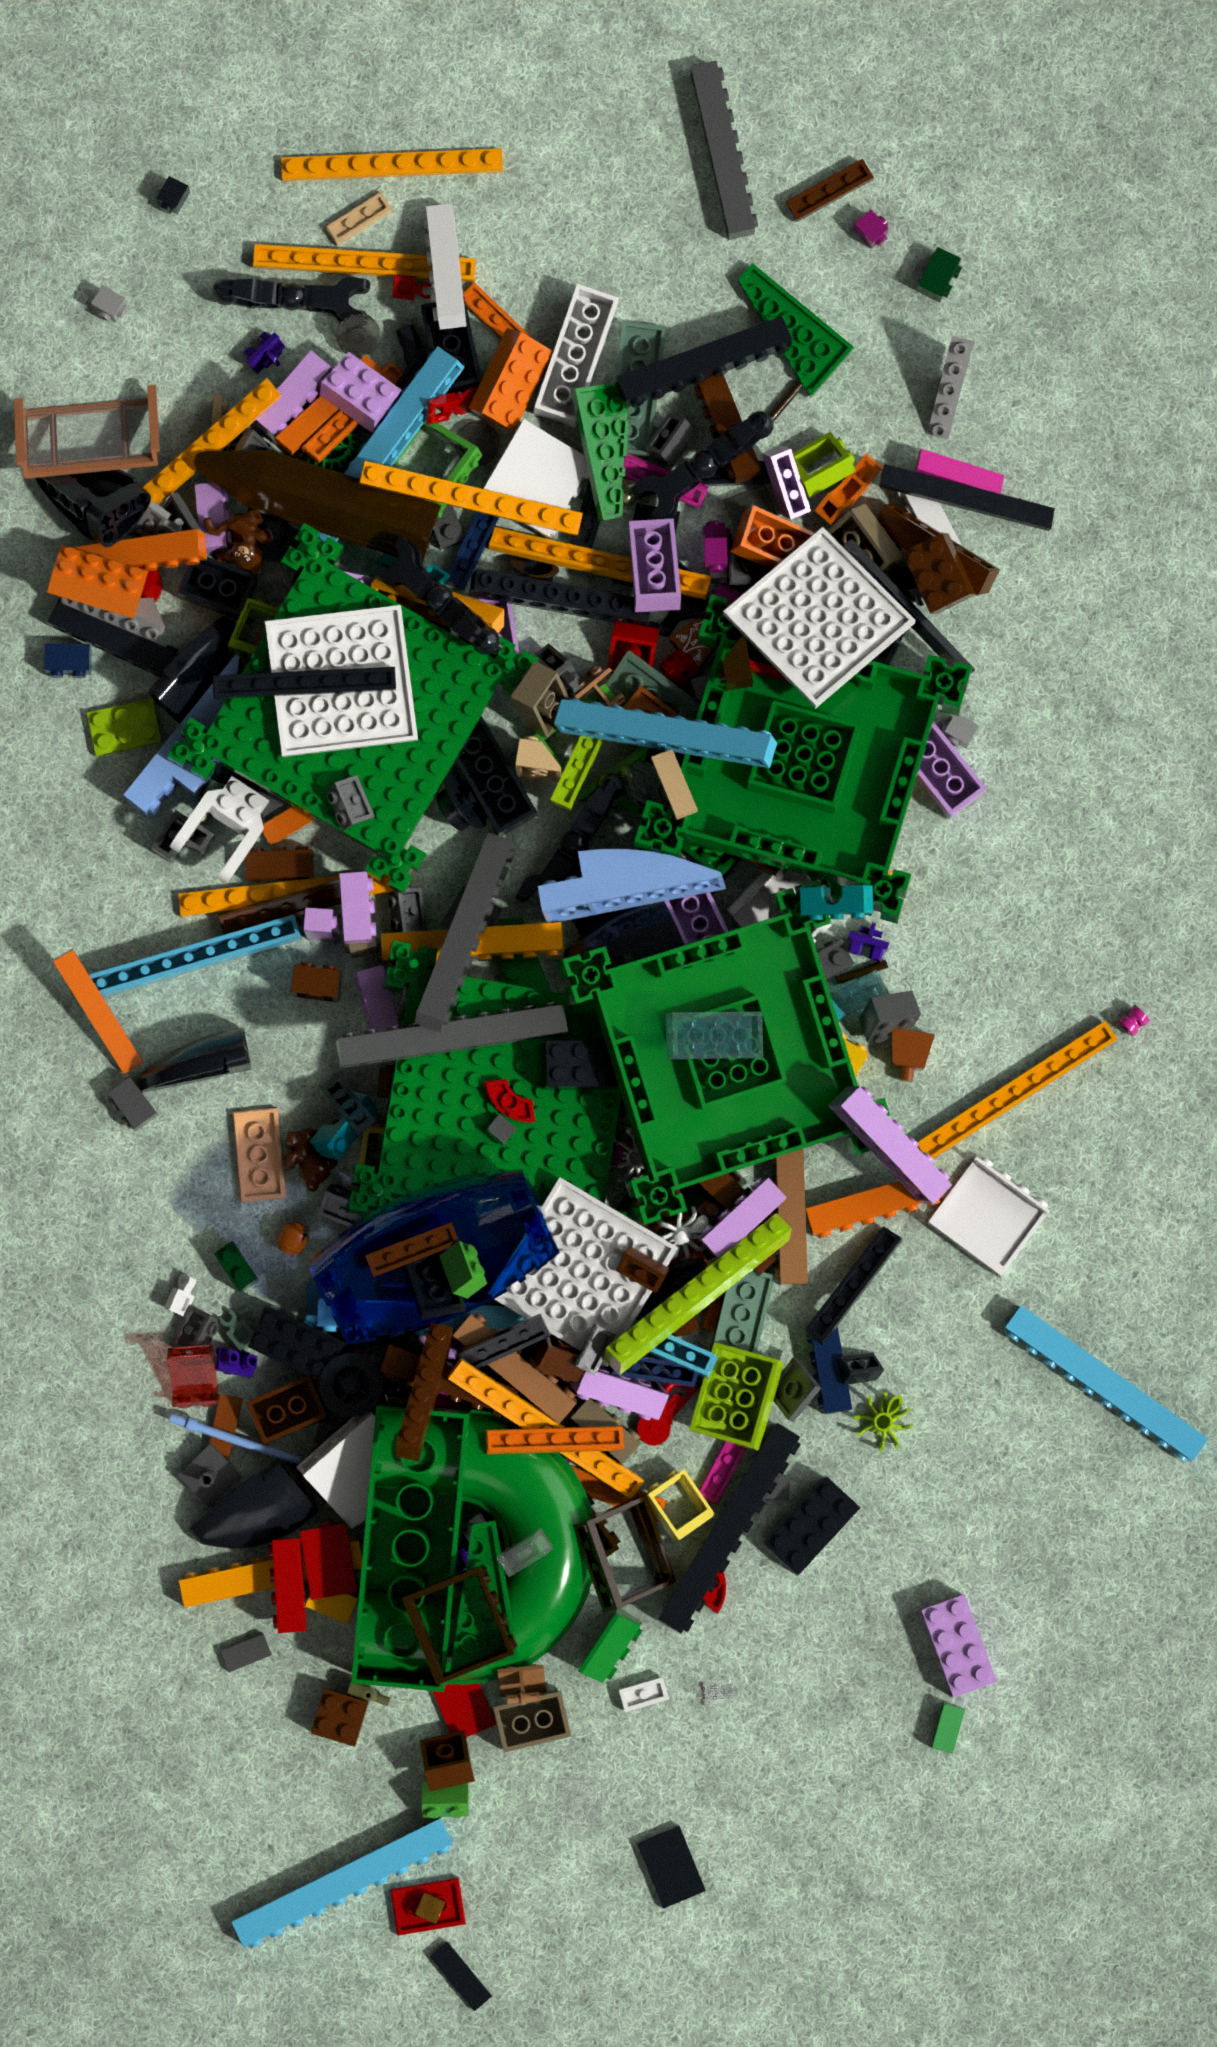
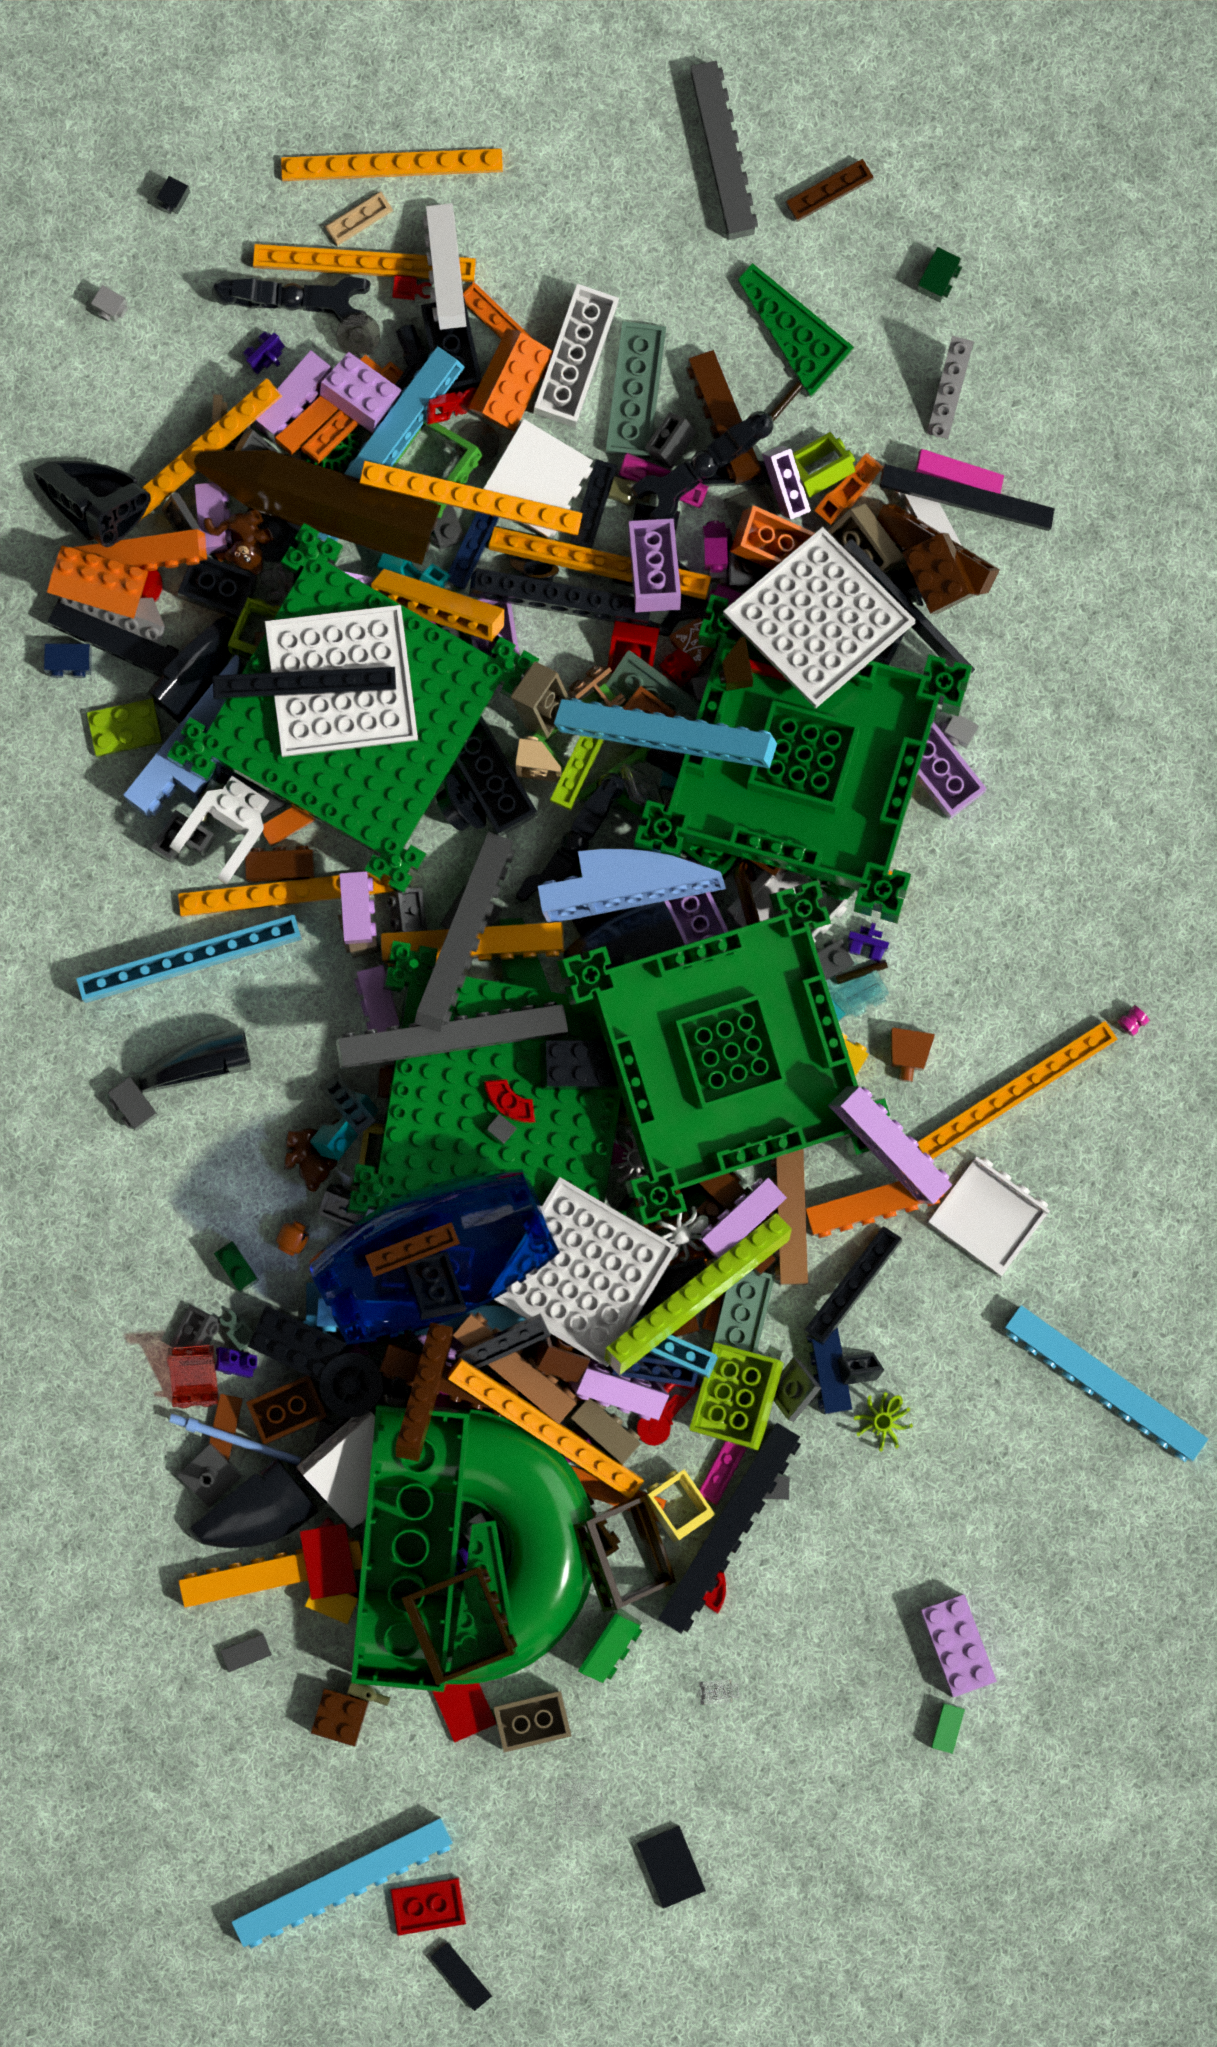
clear piece [14,385,160,479] -> none
orange tile [53,948,143,1074] -> none
light grey plate [133,501,183,537] -> none
white plate [164,1274,196,1317] -> none
reddish brown tile [218,879,342,935] -> none
light nougat tile [232,1108,286,1203] -> none
red brick [268,1538,307,1633] -> none
reddish brown brick [291,962,342,1003] -> none
lavender brick [304,908,340,942] -> none
dark grey bracket [326,775,375,831] -> none
black piece [373,535,502,655] -> none
pearl gold tile [415,1893,445,1924] -> none
reddish brown brick [420,1730,475,1791] -> none
bright green brick [422,1781,469,1819] -> none
bright green brick [439,1241,487,1299] -> none
orange tile [485,1426,624,1455] -> none
clear brick [497,1528,553,1577] -> none
medium nougat plate [497,1664,547,1705] -> none
dark grey hinge [534,643,581,693] -> none
green wing [571,383,630,522] -> none
dark grey tile [573,1323,616,1376] -> none
black brick [616,316,792,408] -> none
reddish brown slope [616,1247,669,1293] -> none
white plate [619,1677,669,1712] -> none
tan tile [651,749,698,820] -> none
clear light blue brick [666,1012,763,1060] -> none
black brick [764,1477,861,1576] -> none
teal arch [800,885,873,920] -> none
magenta brick [853,209,889,249] -> none
dark grey brick [859,991,921,1043] -> none
none -> reddish brown piece [734,861,760,925]

